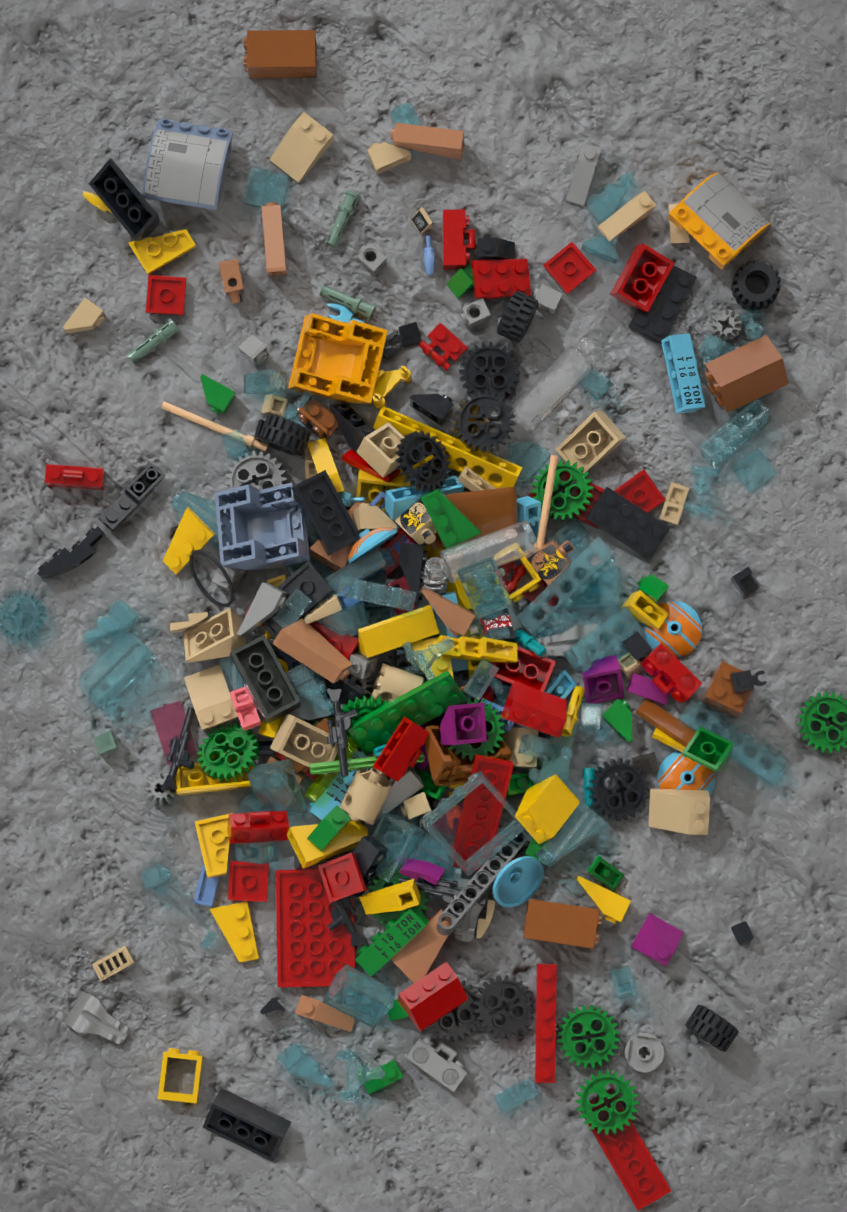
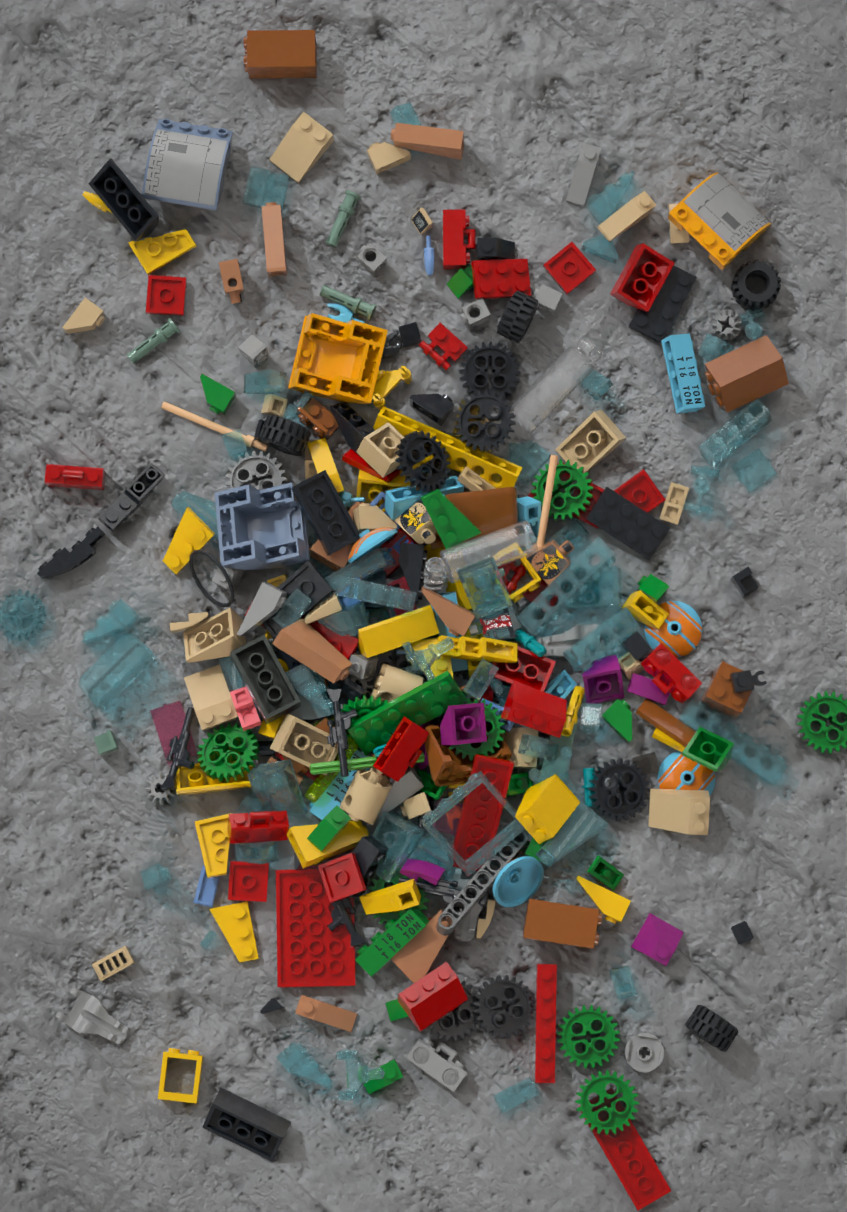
clear light blue slope [323,964,396,1027] -> none

